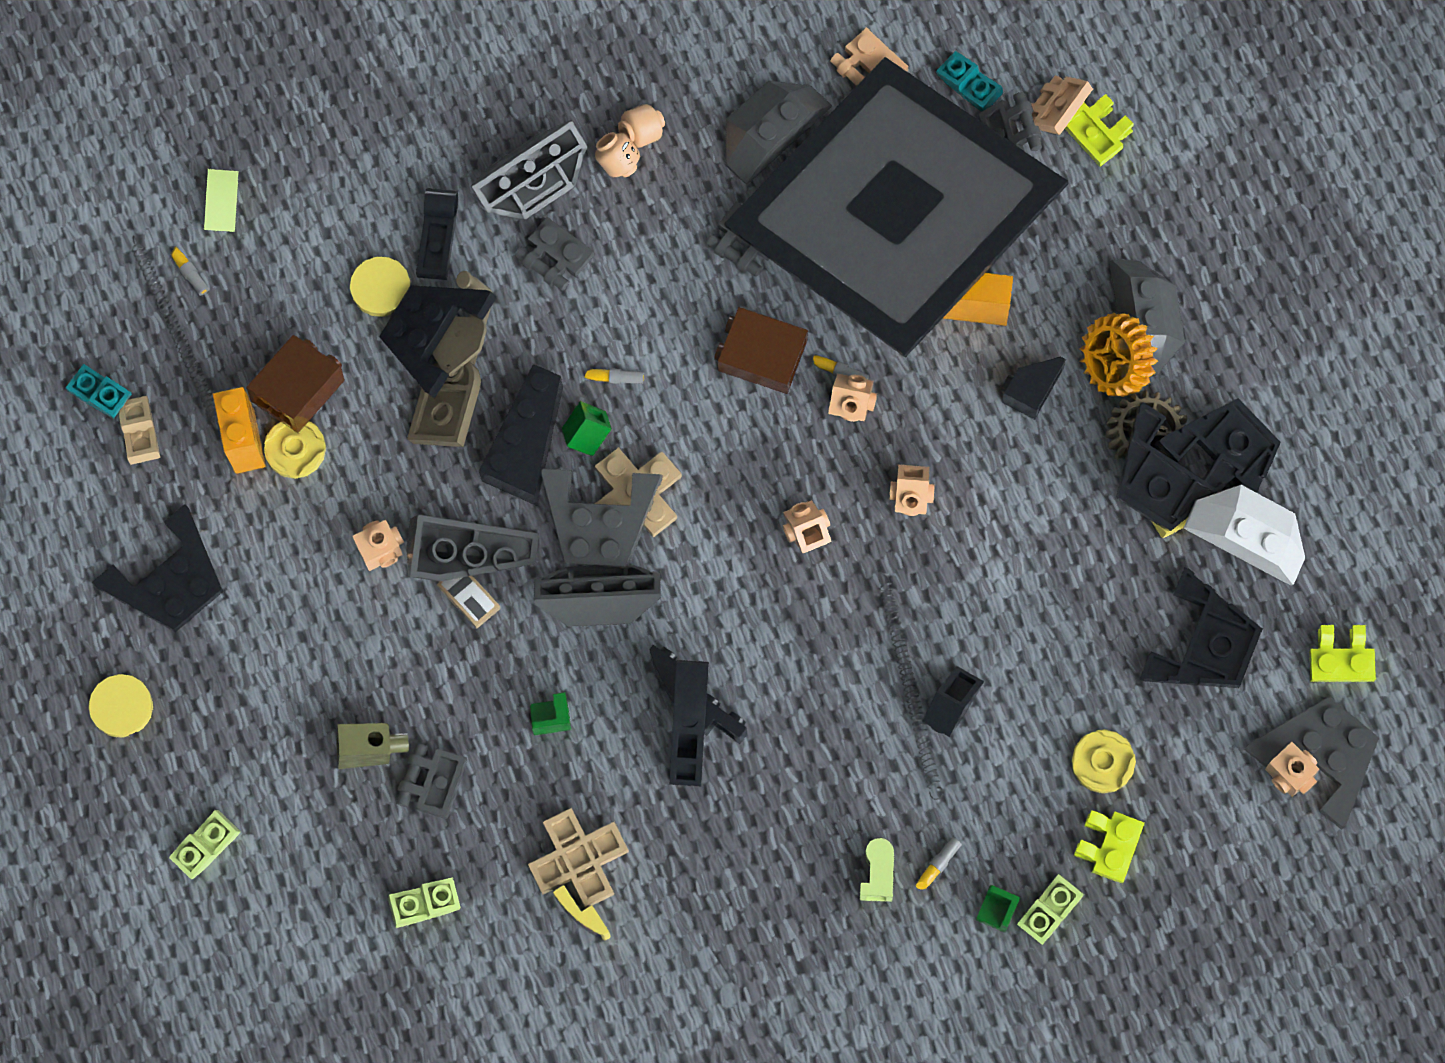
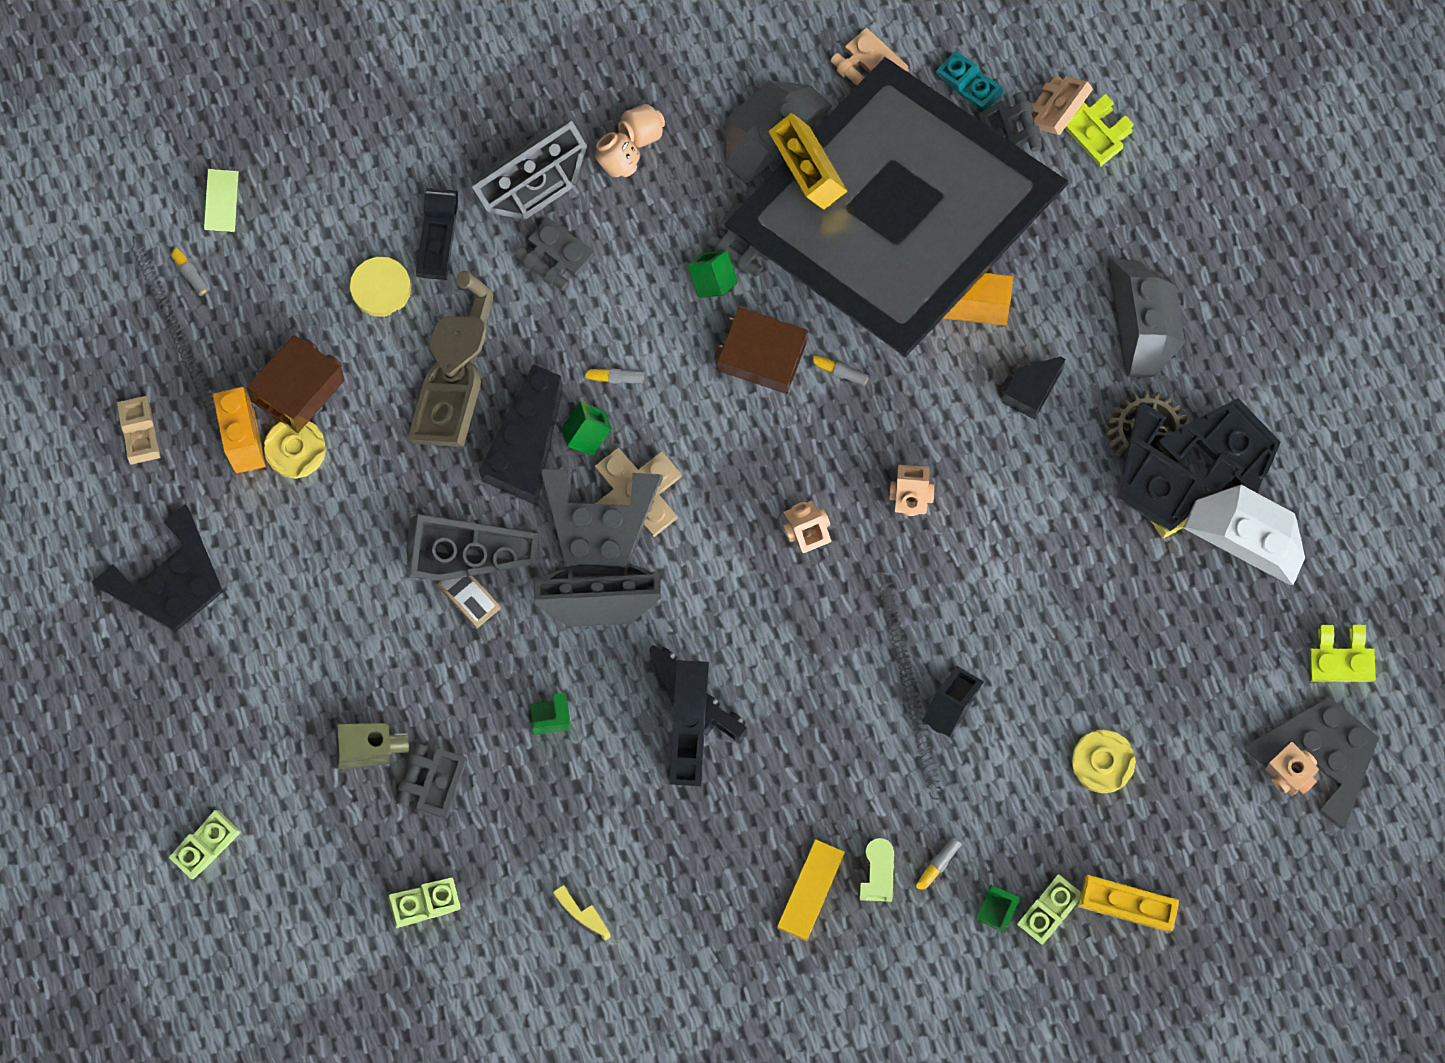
teal slope [66,364,132,418] -> none
light yellow tile [89,674,153,738] -> none
light nougat brick [352,520,404,571] -> none
black wing [379,285,497,399] -> none
tan plate [528,808,629,909] -> none
light nougat brick [828,373,877,421] -> none
neon yellow plate [1073,810,1144,883] -> none
light orange gear [1079,313,1158,397] -> none
black wing [1139,567,1263,688] -> none
none -> green panel [687,250,738,298]
none -> yellow brick [768,113,847,210]
none -> yellow tile [777,839,845,941]
none -> yellow tile [1078,875,1179,932]

